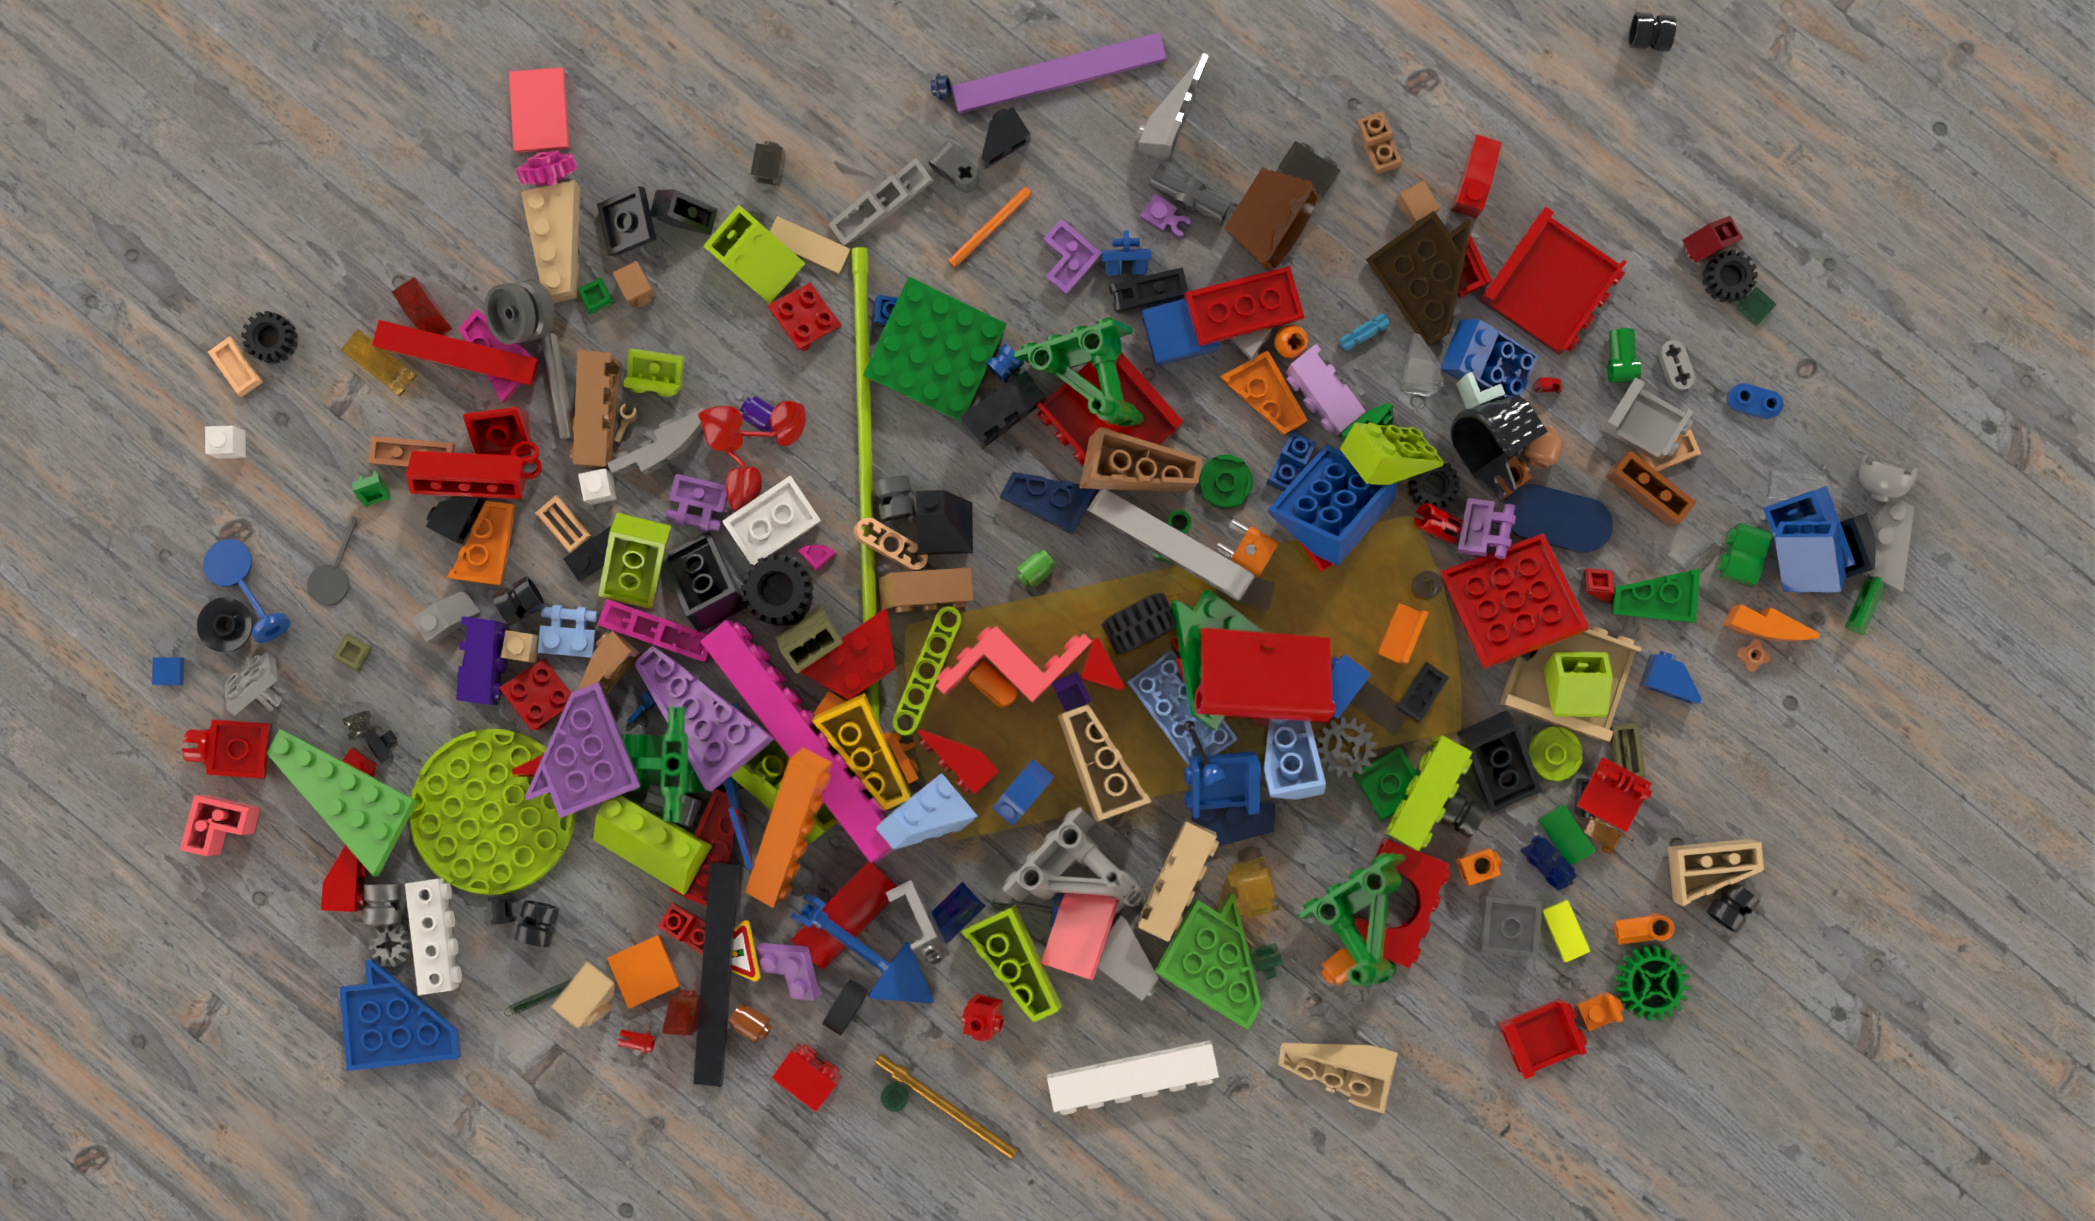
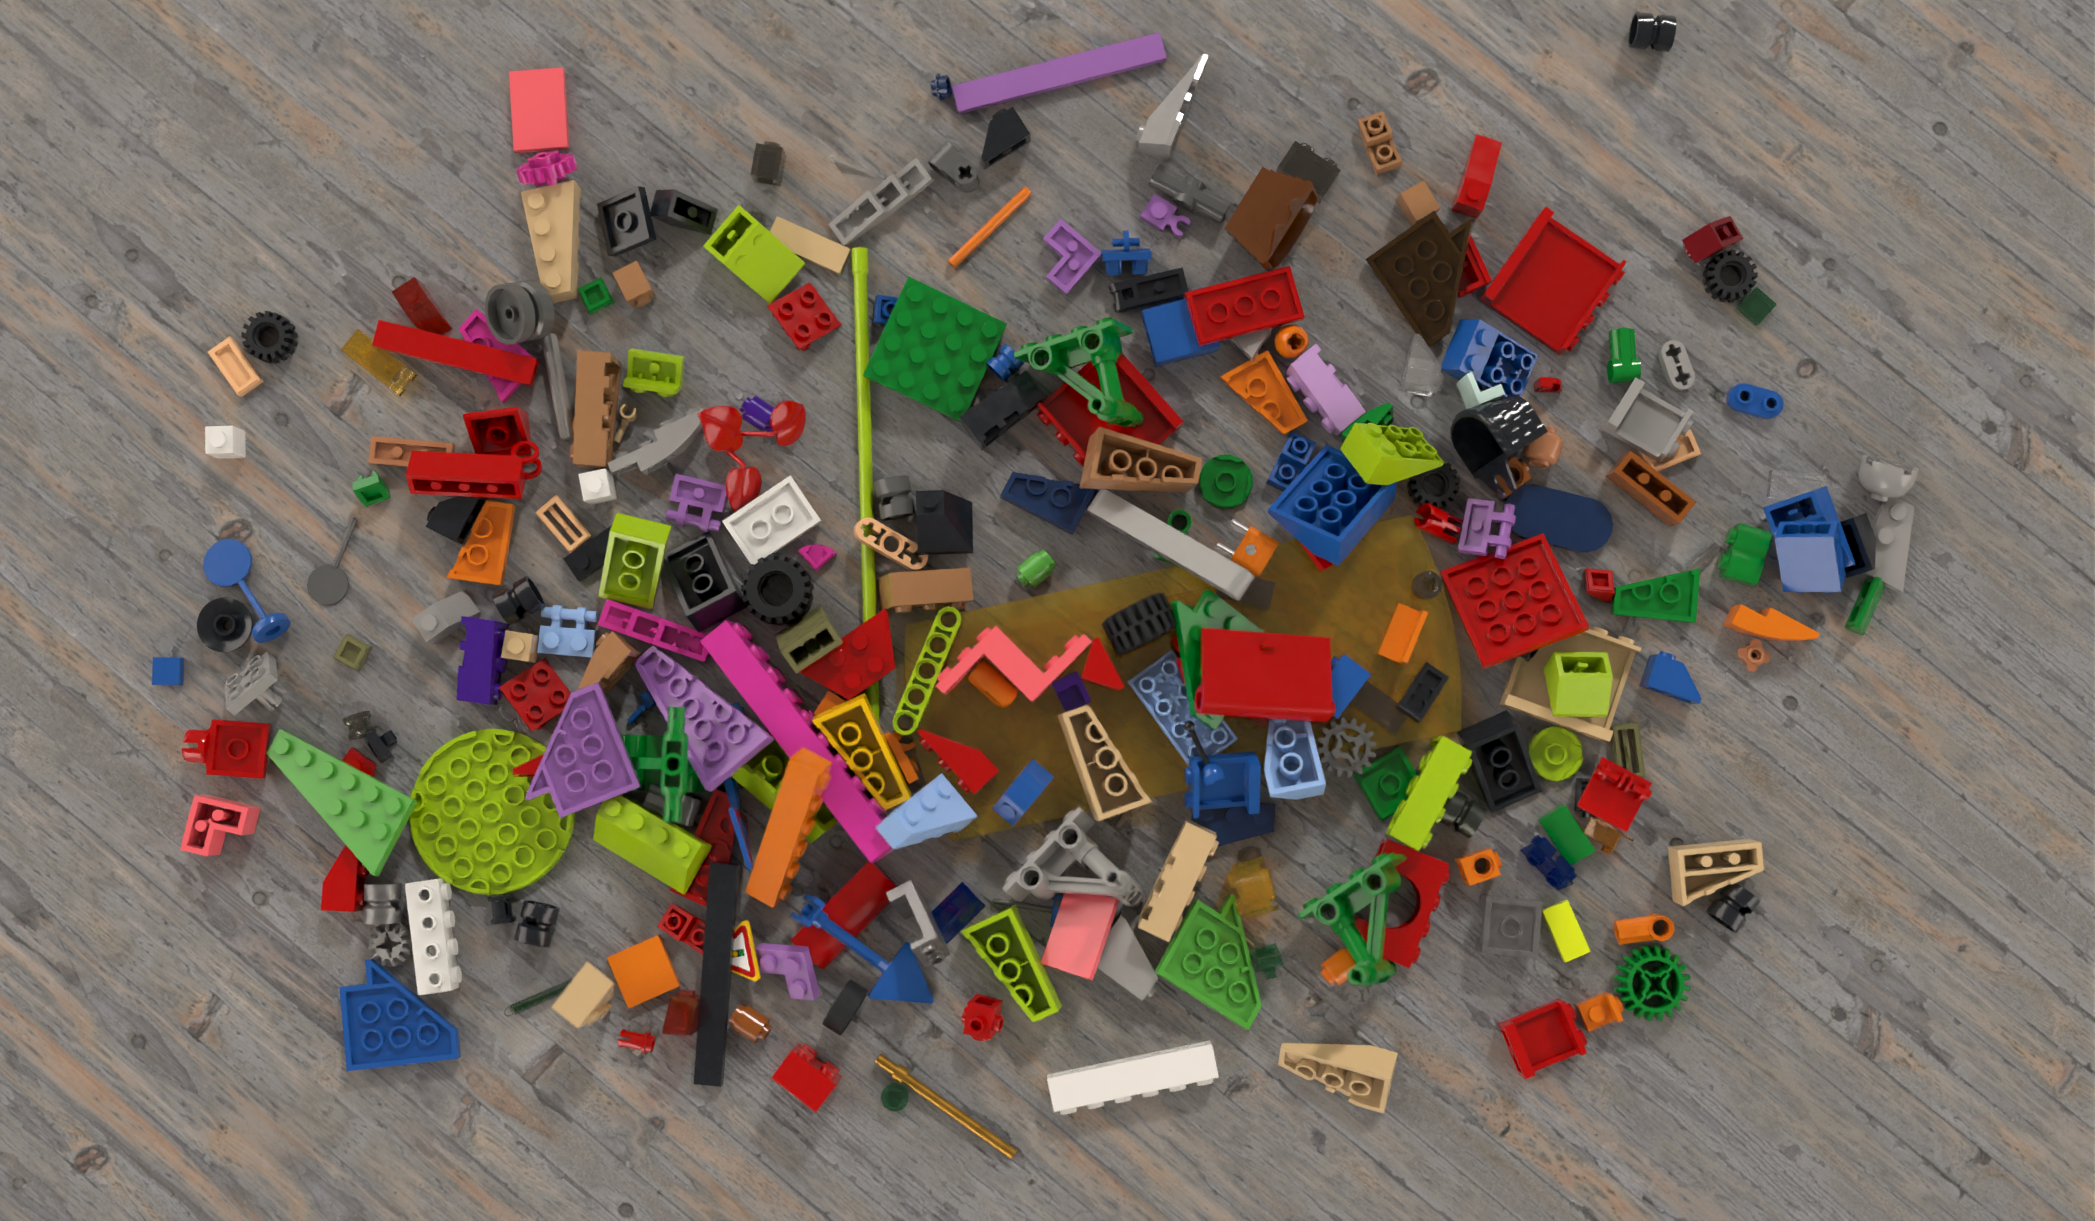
dark azure axle [1339,313,1390,352] -> none

